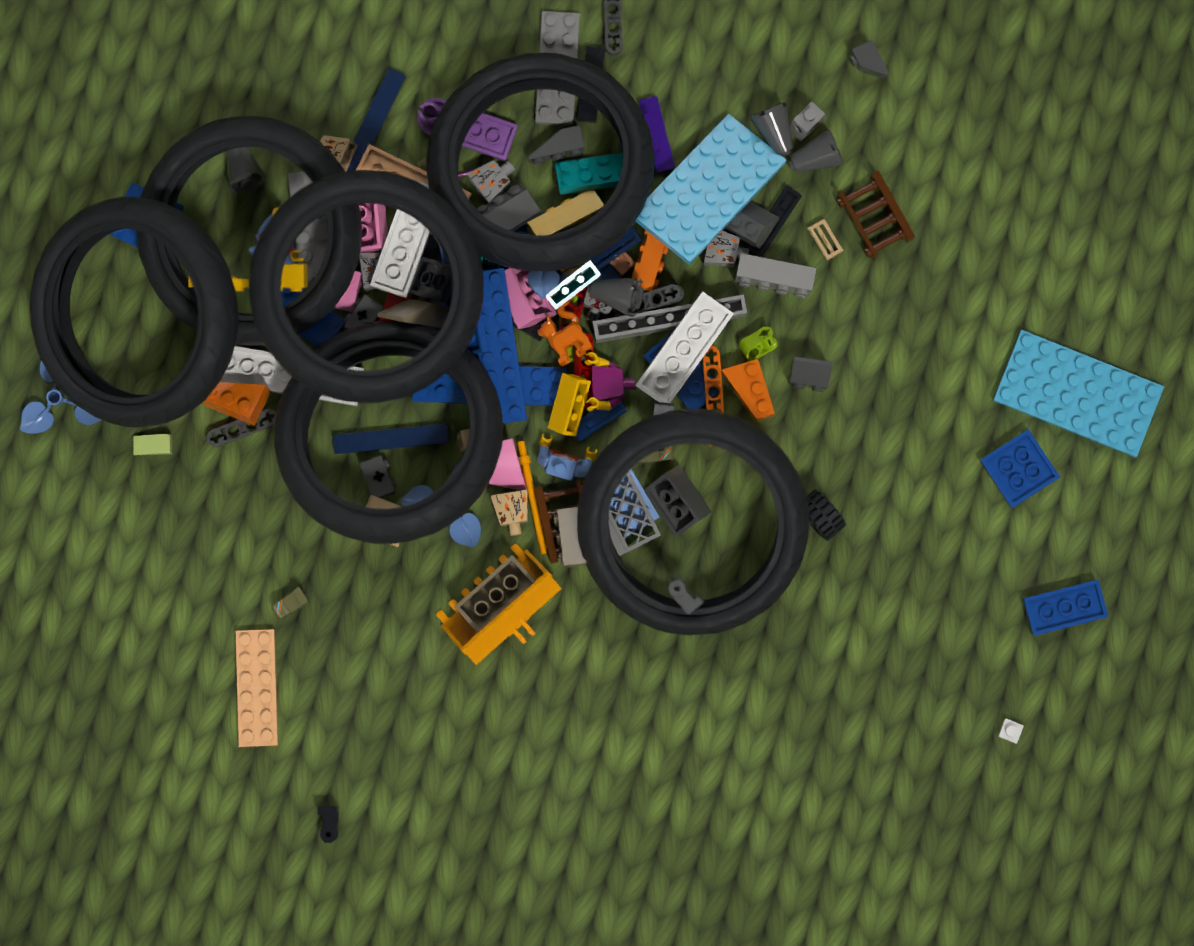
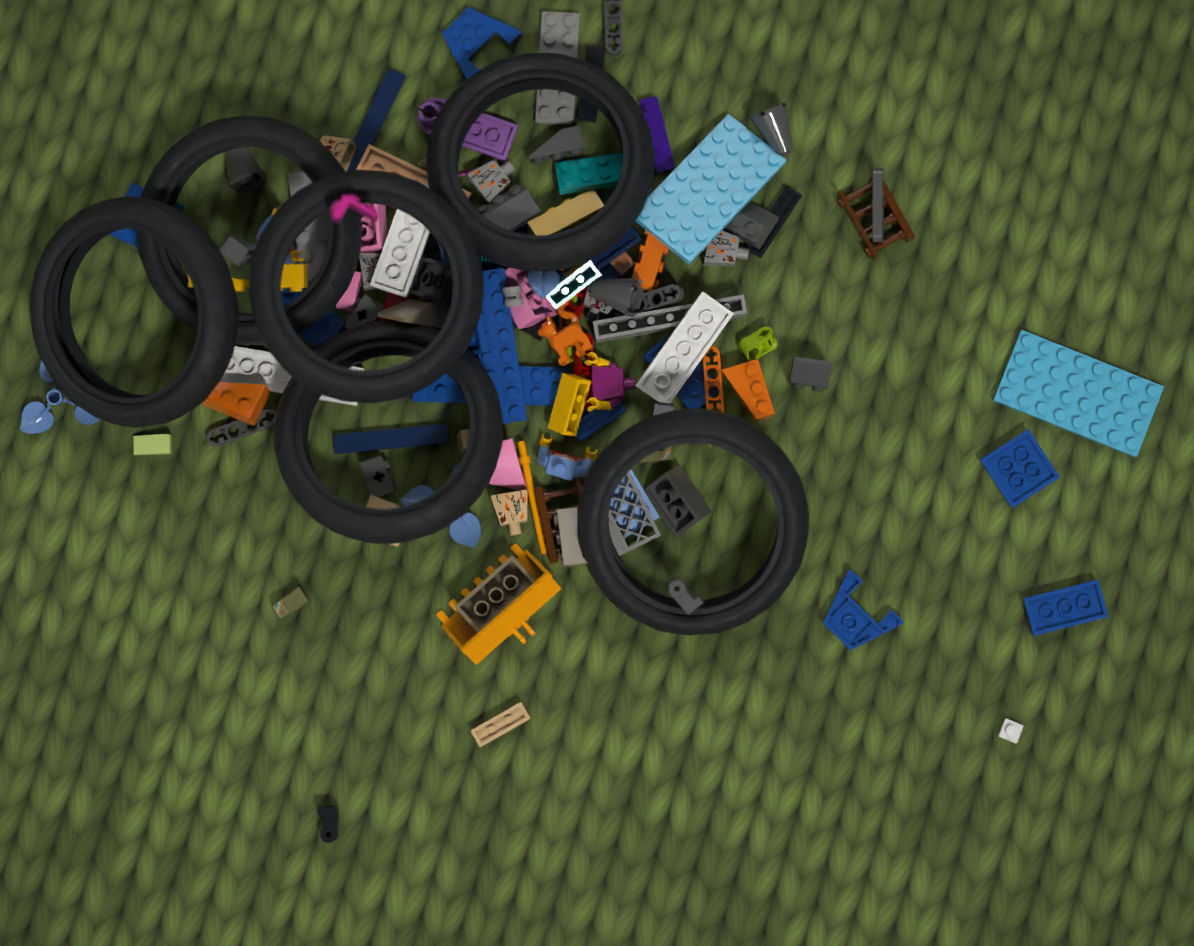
light nougat plate [236,629,278,747] -> none
light grey brick [735,253,816,299] -> none
dark grey cone [789,130,844,173] -> none
light grey torso [790,101,826,143] -> none
black tyre [806,489,846,541] -> none
tan tile [807,219,843,261] -> none
dark grey slope [849,40,889,79] -> none
none -> dark grey brick [220,235,256,266]
none -> dark pink bracket [330,194,379,224]
none -> blue wing [442,7,521,80]
none -> tan plate [470,702,531,747]
none -> light grey wheel [502,285,524,307]
none -> blue wing [823,569,904,650]
none -> dark grey beam [873,168,884,242]

